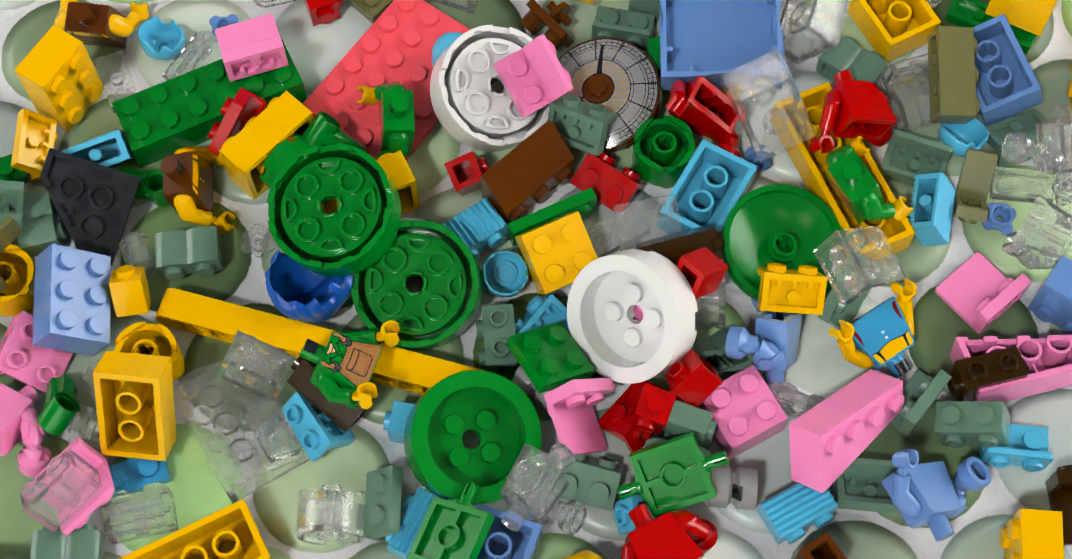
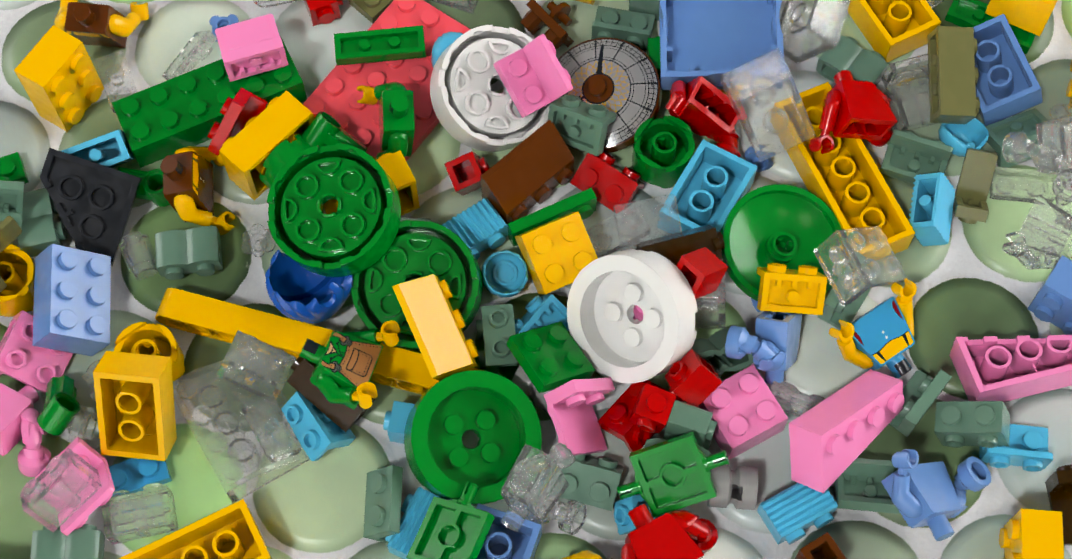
yellow bracket [11,108,58,183] -> none
yellow brick [109,265,151,317] -> none
medium azure hair [138,17,186,60] -> none
clear brick [297,484,366,546] -> none
green torso [826,136,914,224] -> none
bright pink bracket [935,252,1032,335] -> none
dark brown bracket [947,347,1028,401] -> none
medium blue plate [982,203,1016,235] -> none
none -> green plate [334,26,426,66]
none -> yellow slope [392,274,479,381]

